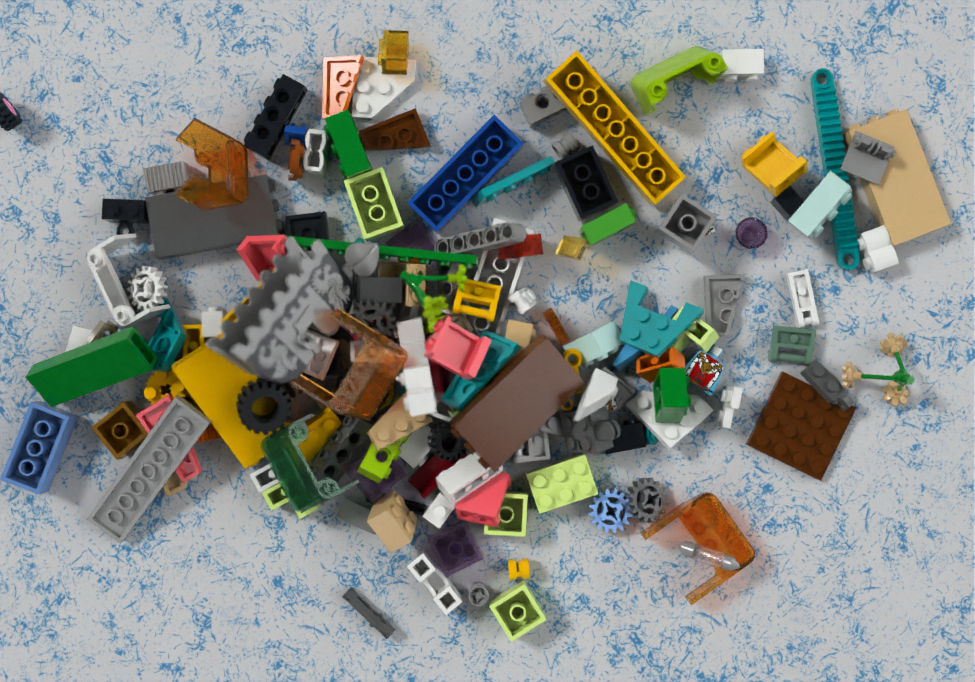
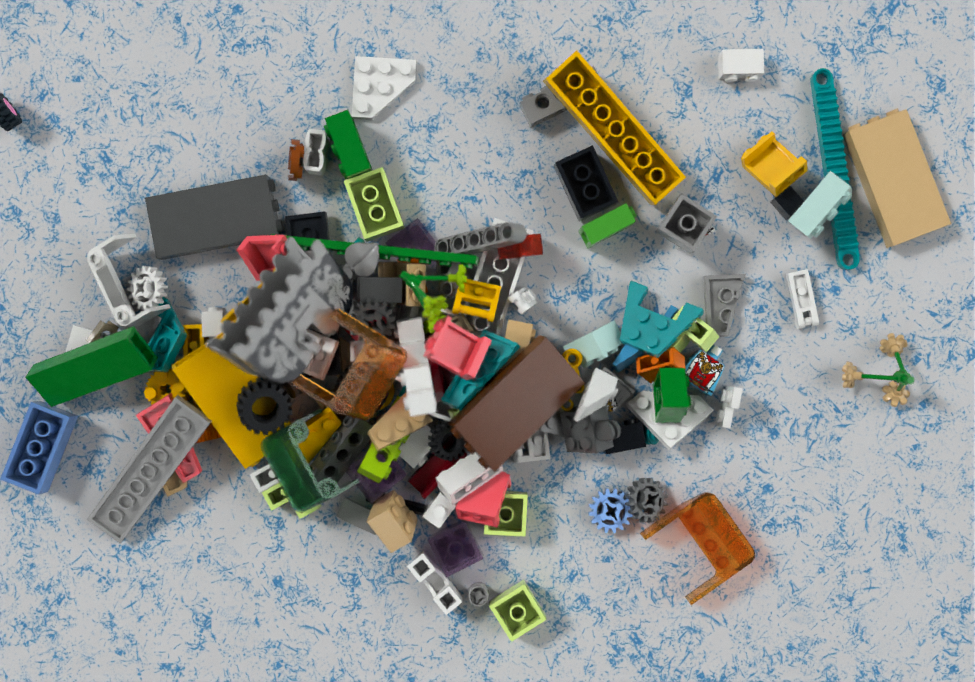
pearl gold brick [91,401,148,460] -> none
black brick [102,199,150,235] -> none
light grey brick [143,161,192,196] -> none
clear orange windscreen [175,117,249,210] -> none
black brick [243,74,308,161] -> none
blue tile [284,123,307,148] -> none
wing [322,55,364,120] -> none
dark grey pin [342,587,396,640] -> none
reddish brown wing [359,108,431,151] -> none
clear yellow brick [378,30,409,75] -> none
blue brick [407,115,524,235] -> none
teal wing [472,156,555,207] -> none
yellow wheel [508,558,530,580] -> none
yellowish green brick [526,453,598,514] -> none
clear orange beam [542,308,570,346] -> none
light grey wheel [551,132,580,159] -> none
clear yellow tile [556,235,589,261] -> none
lime windscreen [631,46,728,116] -> none
piece [678,541,740,571] -> none
clear purple hair [735,217,768,249] -> none
reddish brown plate [746,371,857,481] -> none
sand green plate [768,325,816,365] -> none
dark grey hinge [801,359,854,411] -> none
light grey hinge [840,131,896,185] -> none
white brick [857,225,899,273] -> none

